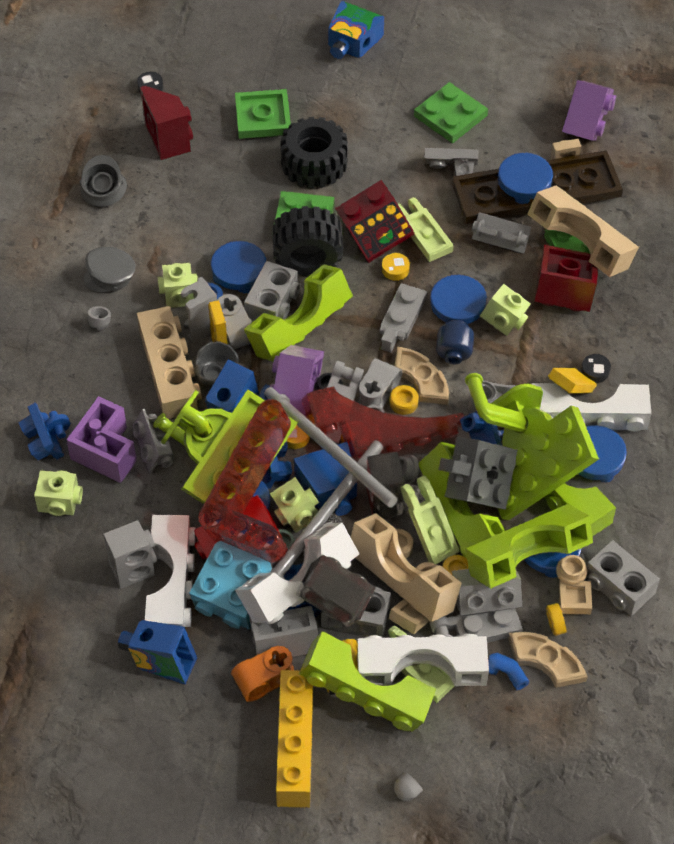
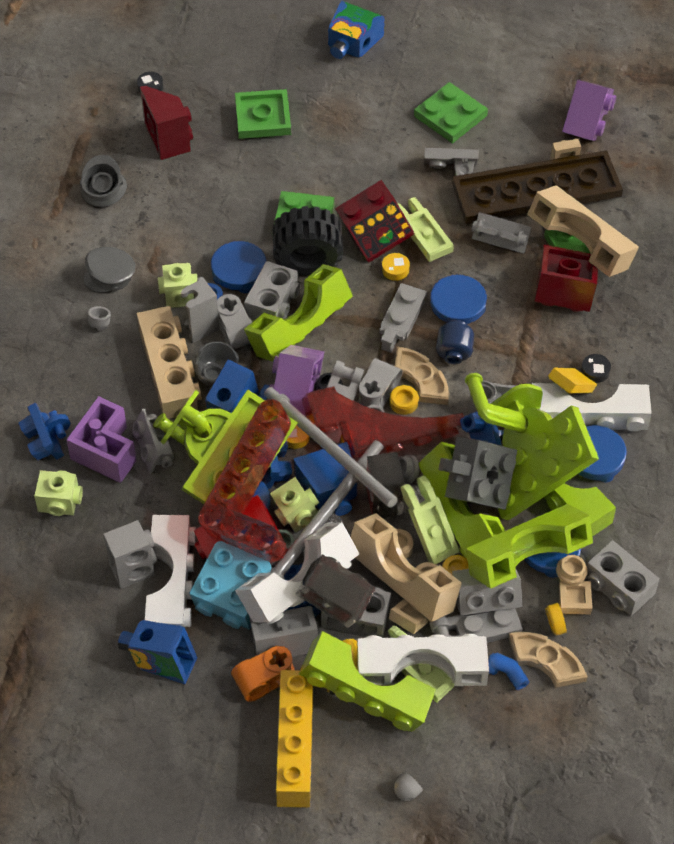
yellow tile [208,300,227,344] -> none
black tyre [280,117,348,188] -> none
yellowish green brick [480,284,531,336] -> none
blue tile [498,153,553,204] -> none

